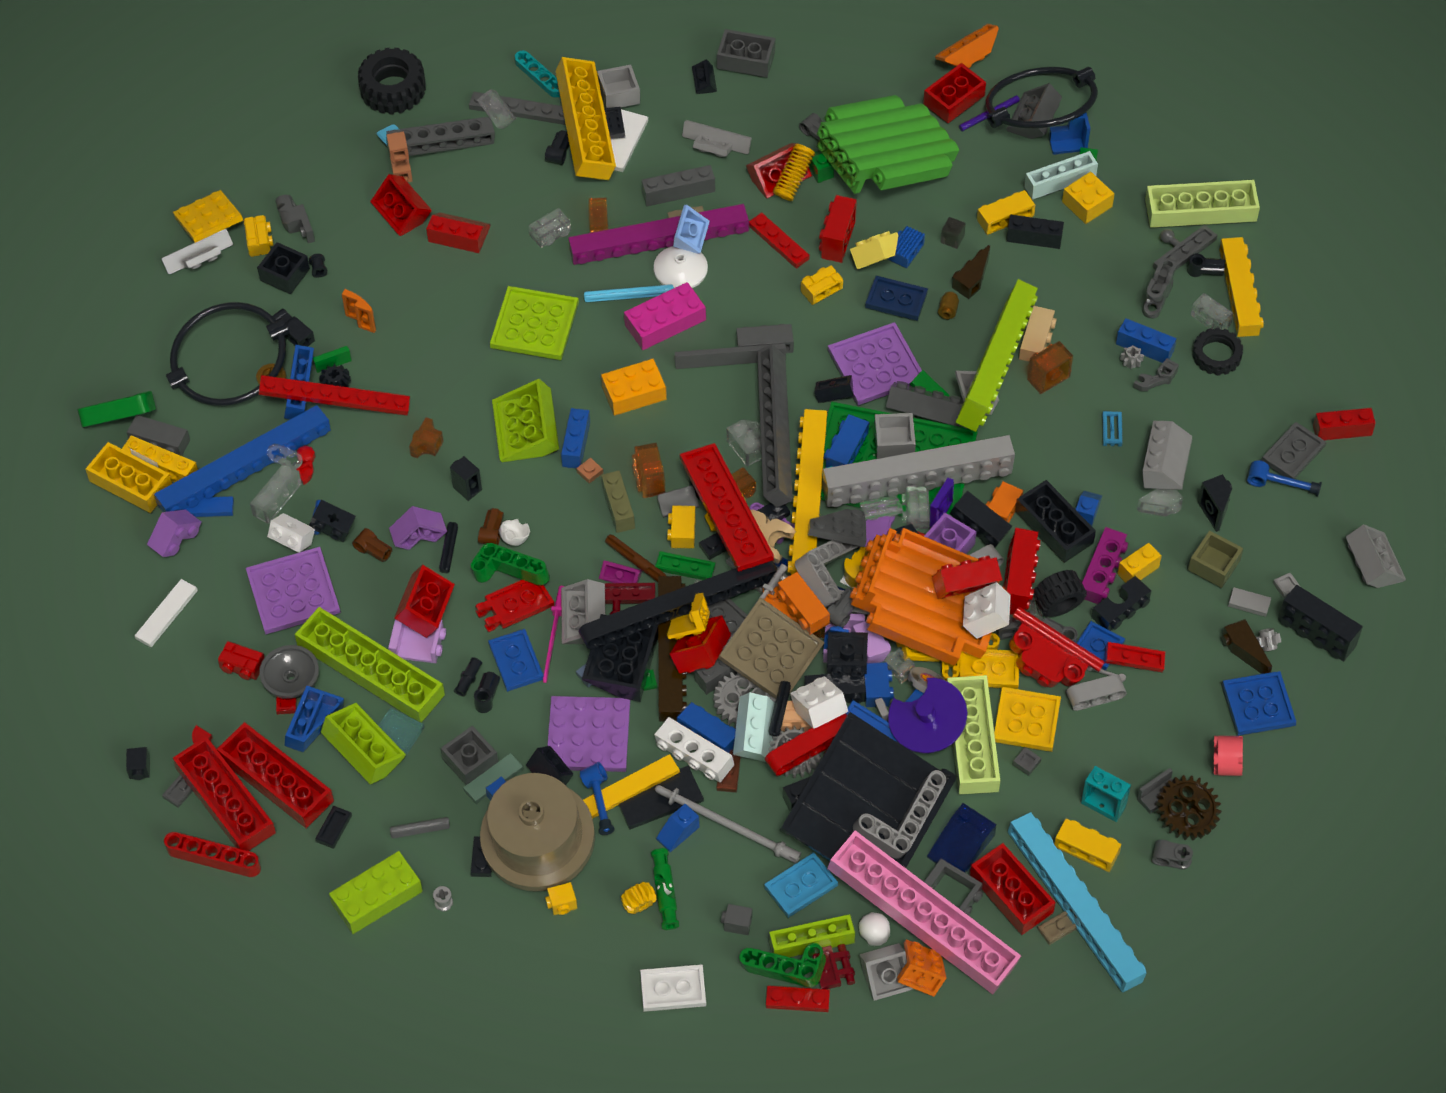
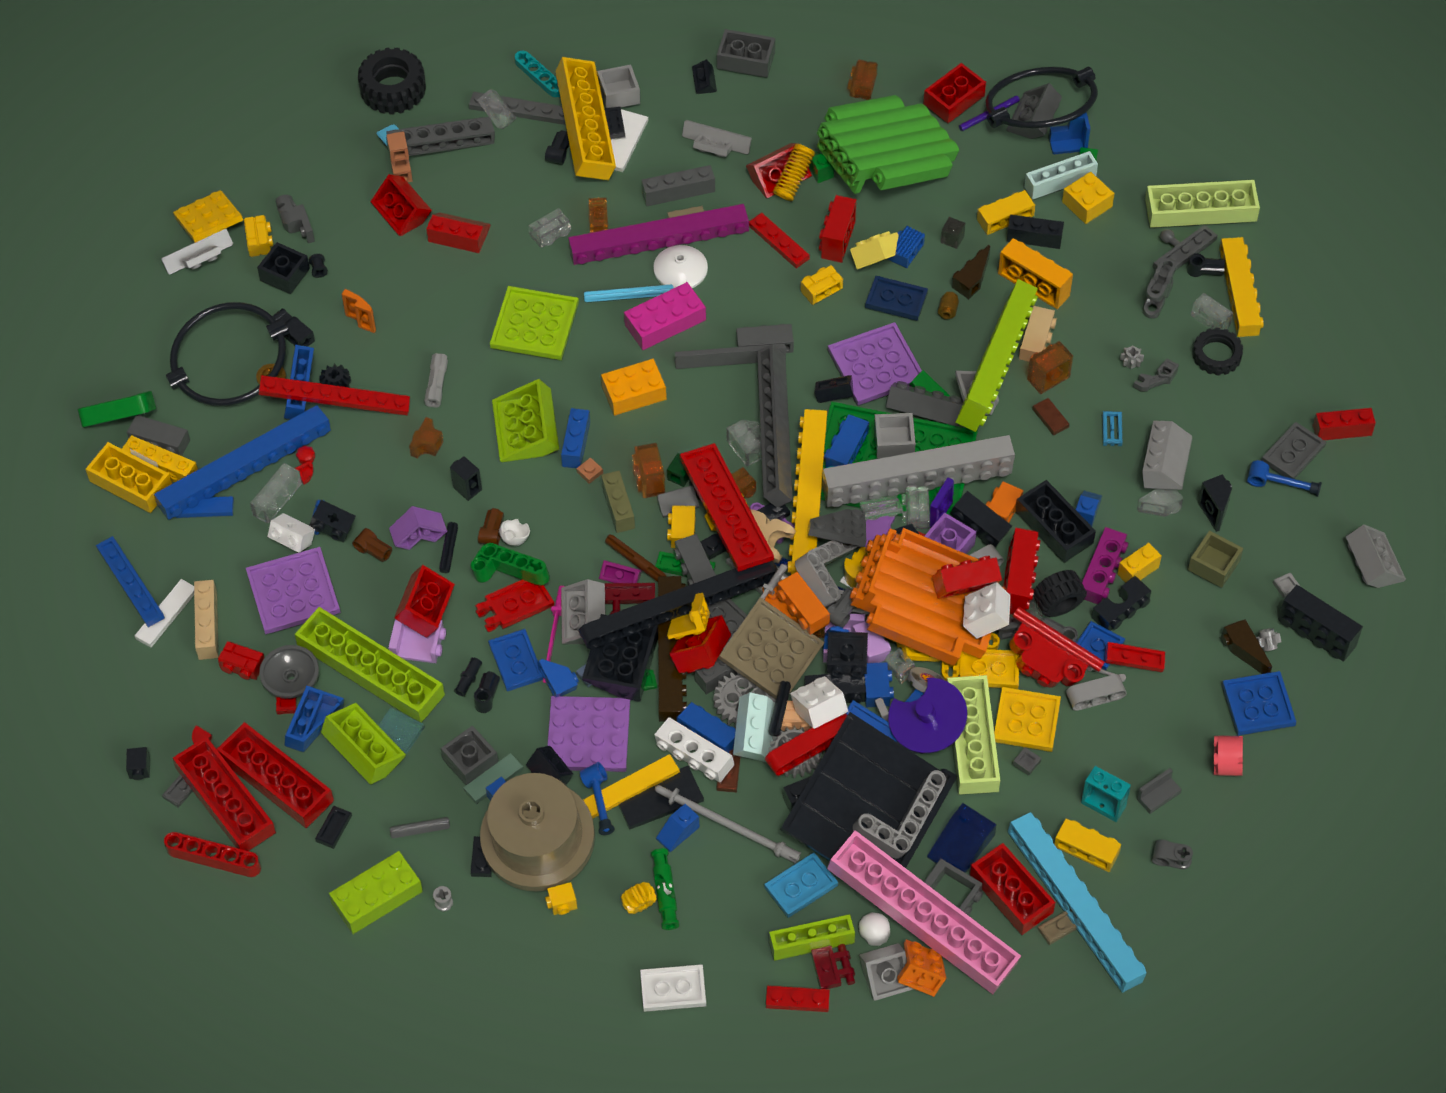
medium lavender brick [147,510,201,557] -> none
clear beam [267,444,303,469] -> none
green tile [313,346,352,373] -> none
light blue slope [673,205,710,253] -> none
dark grey brick [721,904,753,935] -> none
green beam [739,943,826,987] -> none
dark grey piece [799,113,822,141] -> none
orange wedge [935,24,999,68] -> none
blue brick [1116,318,1177,363] -> none
dark brown gear [1155,775,1222,840] -> none
light grey tile [1228,587,1271,617] -> none
none -> blue plate [96,536,165,627]
none -> tan brick [194,580,219,660]
none -> light grey axle [424,353,448,408]
none -> blue slope [537,659,579,697]
none -> dark green brick [667,453,689,487]
none -> dark grey brick [673,534,716,586]
none -> clear orange brick [848,60,878,100]
none -> light orange brick [998,238,1073,310]
none -> copper tile [1033,398,1069,436]

